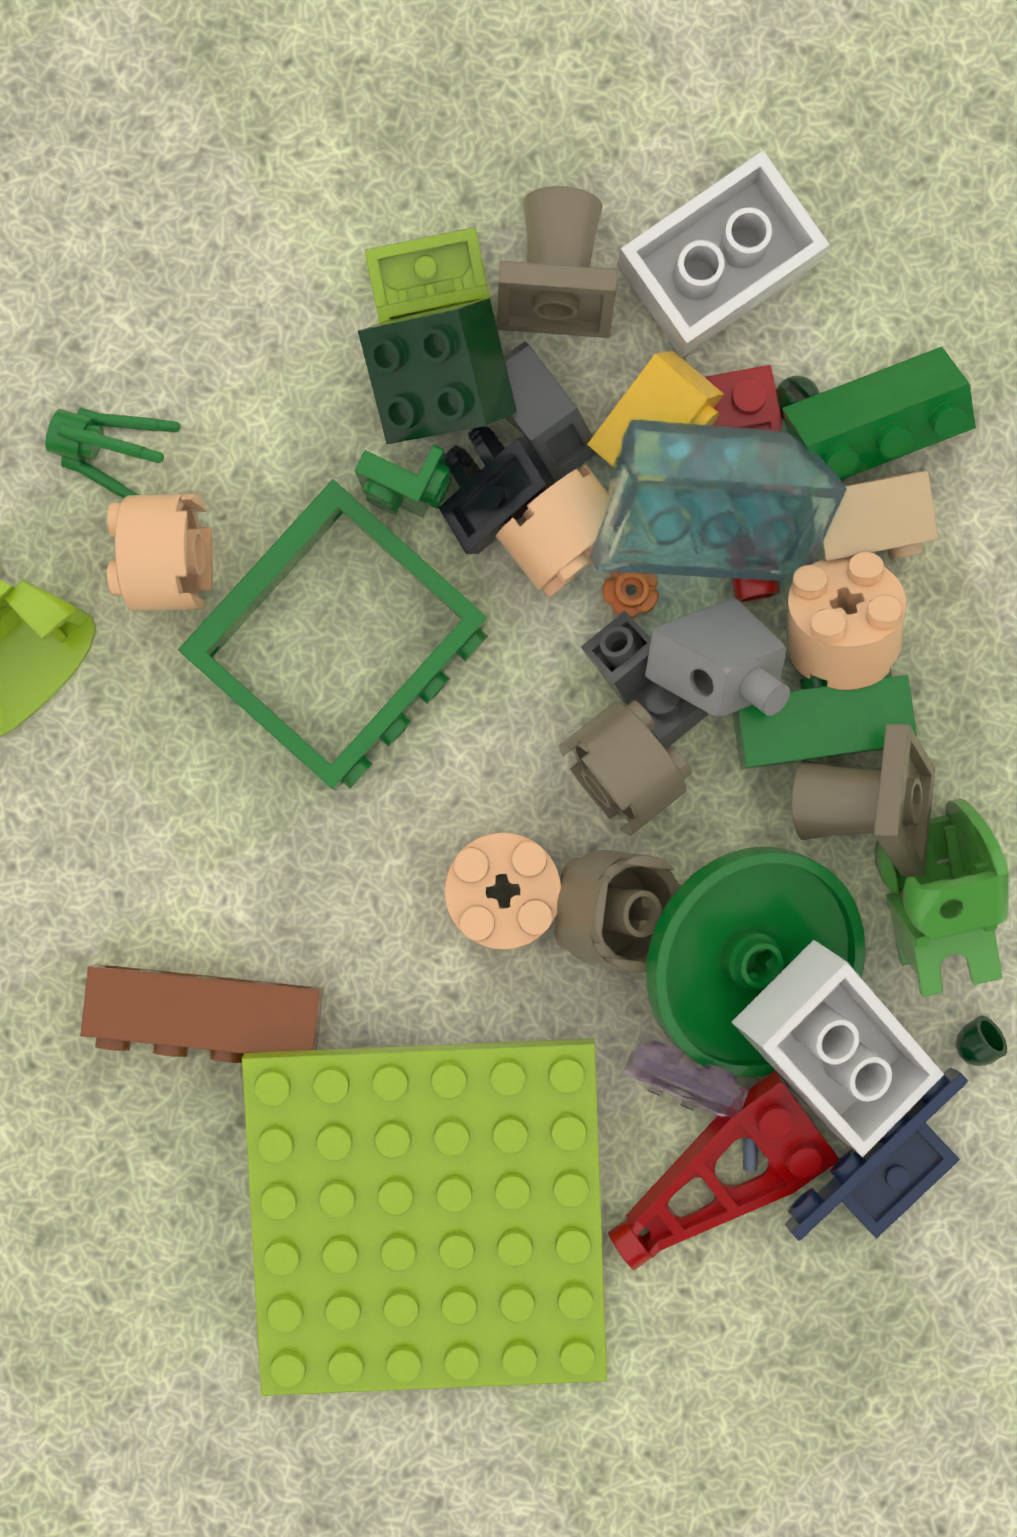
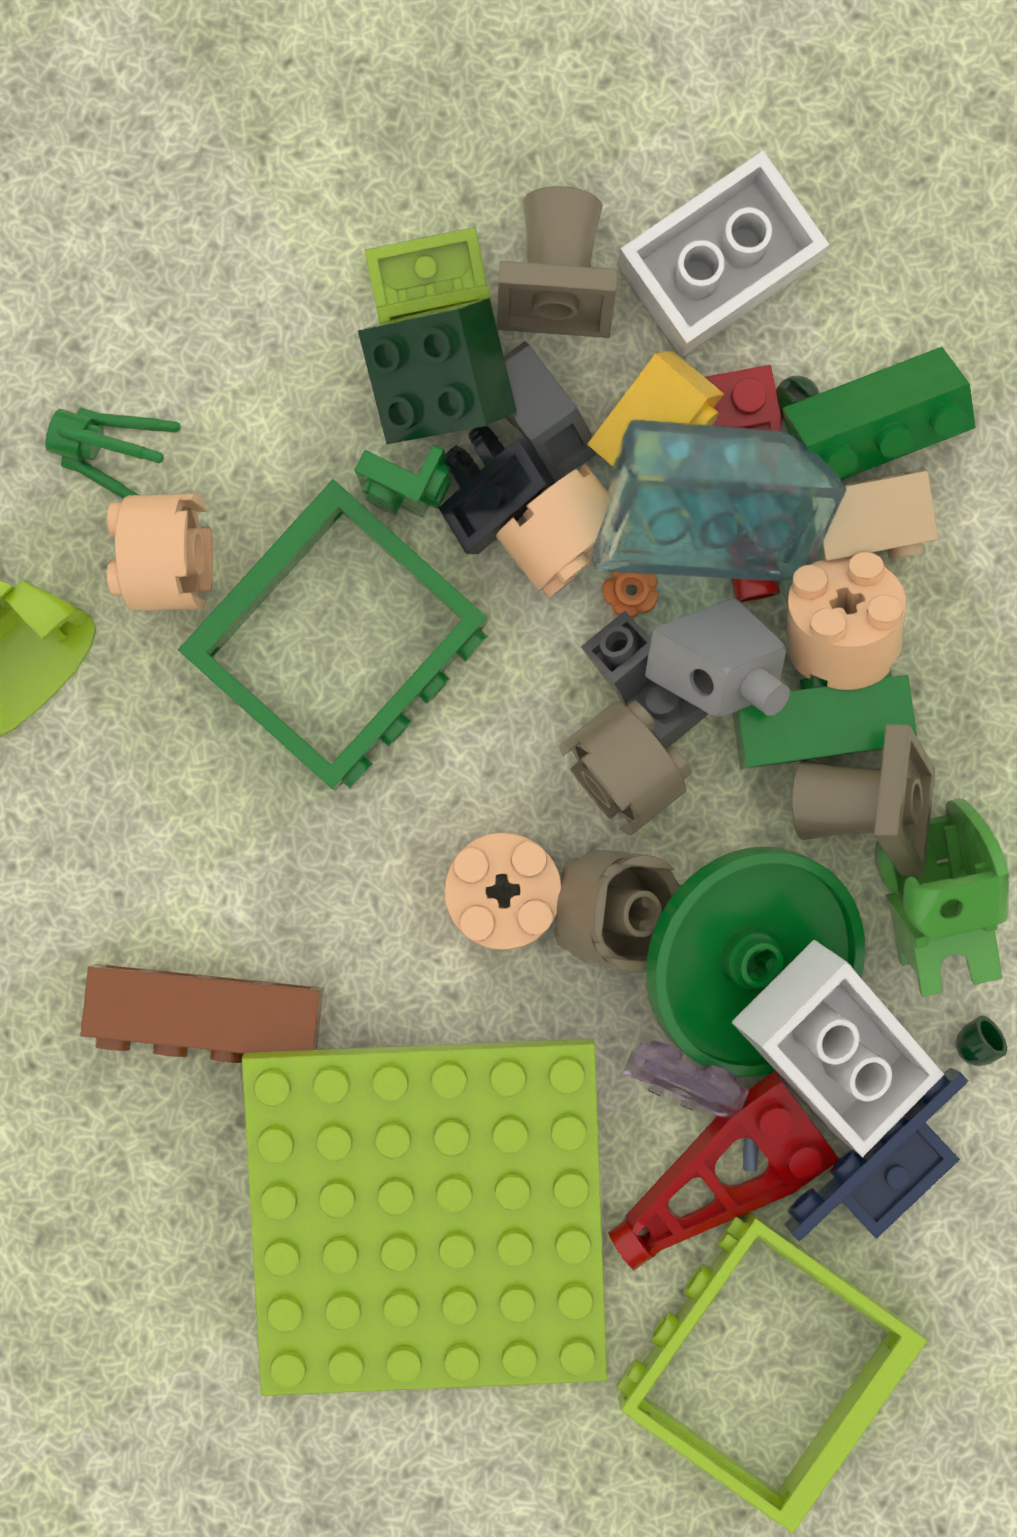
none -> lime window [616,1211,927,1534]

